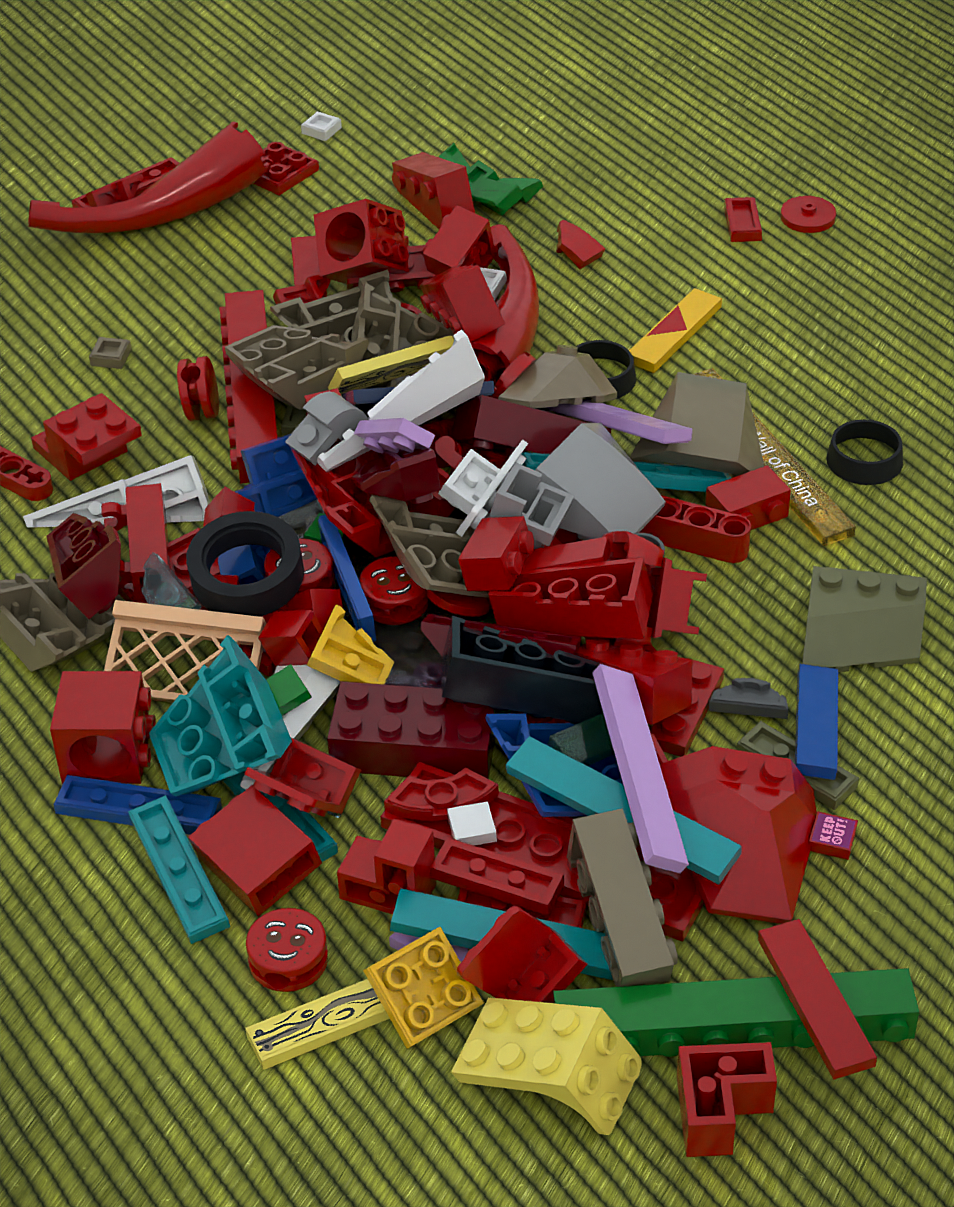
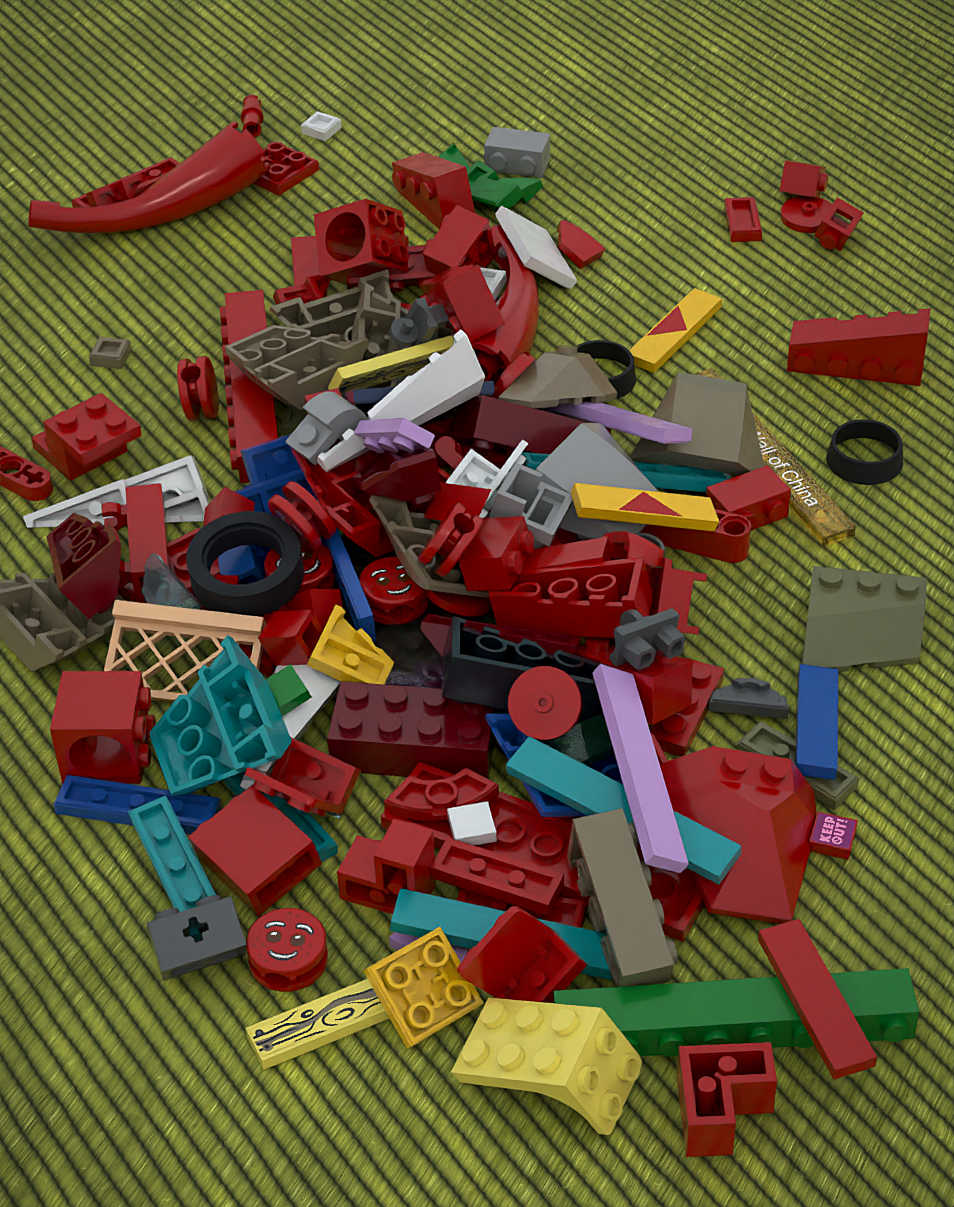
none -> dark grey brick [147,895,247,981]
none -> red pin [241,95,264,138]
none -> red head [268,481,337,552]
none -> dark grey hips [389,298,449,348]
none -> red head [418,502,483,577]
none -> red sticker [423,482,492,521]
none -> light grey brick [484,127,550,178]
none -> white tile [495,206,577,289]
none -> red piece [508,666,582,740]
none -> yellow tile [570,483,719,531]
none -> dark grey hips [609,608,686,671]
none -> red brick [779,160,829,197]
none -> red wedge [787,308,931,386]
none -> red brick [814,197,864,251]

